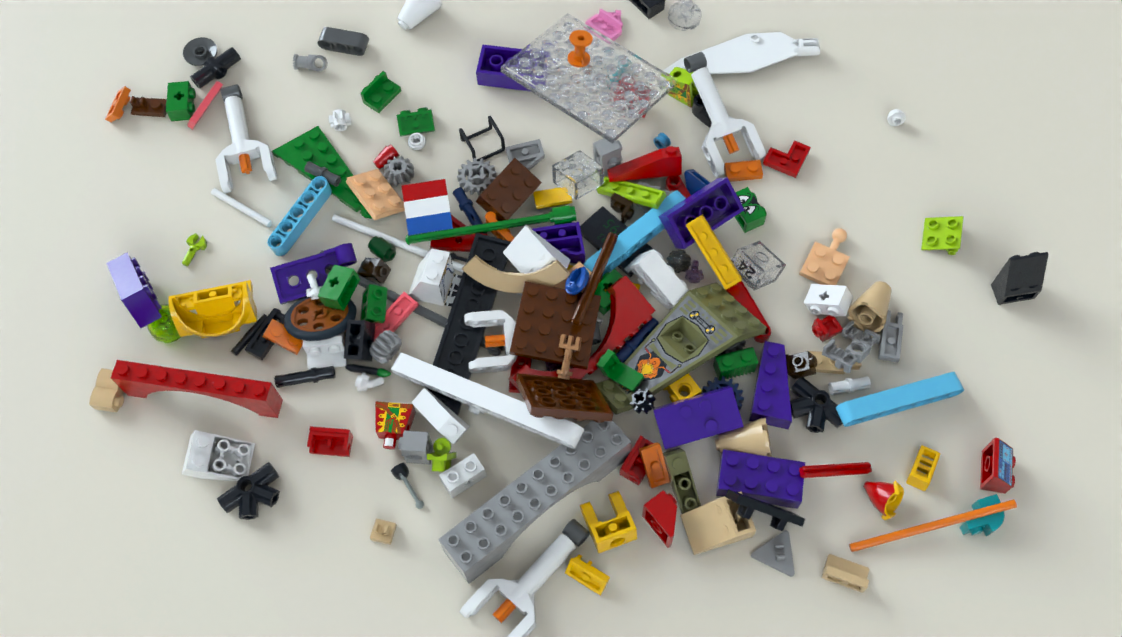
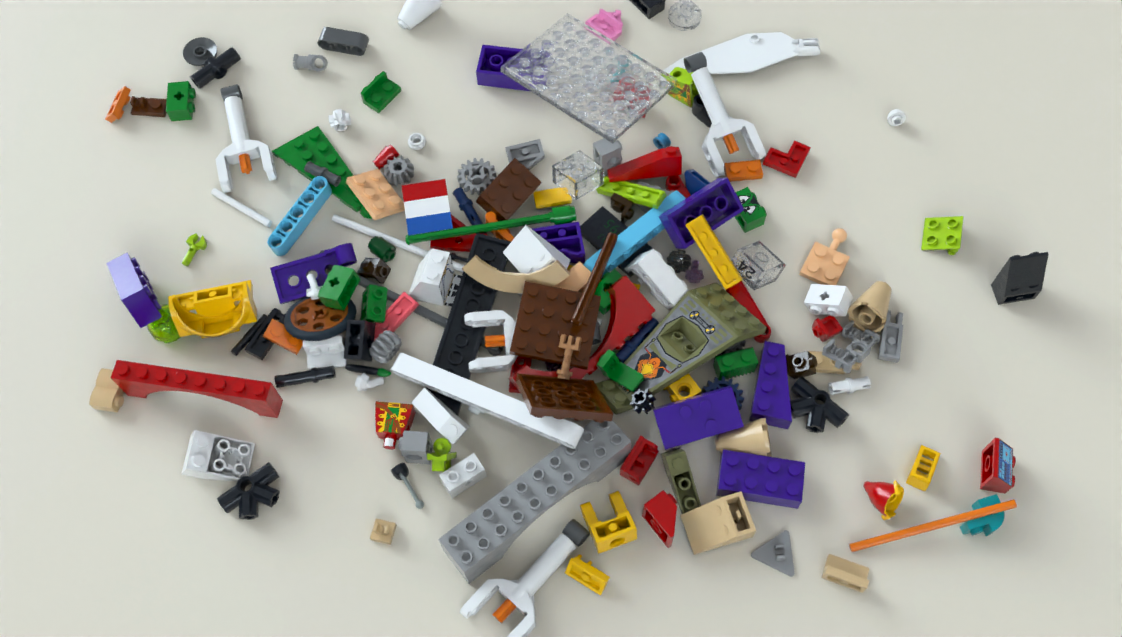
coral tile [187,81,223,130] -> none
red hinge [307,426,353,457] -> none
green bracket [396,107,435,137] -> none
black piece [459,116,505,161] -> none
blue arm [565,267,589,295] -> none
orange piece [567,30,593,67] -> none
orange plate [639,442,671,488] -> none
black hinge [725,489,805,531] -> none
red axle [799,462,872,478] -> none
medium azure beam [836,372,964,427] -> none

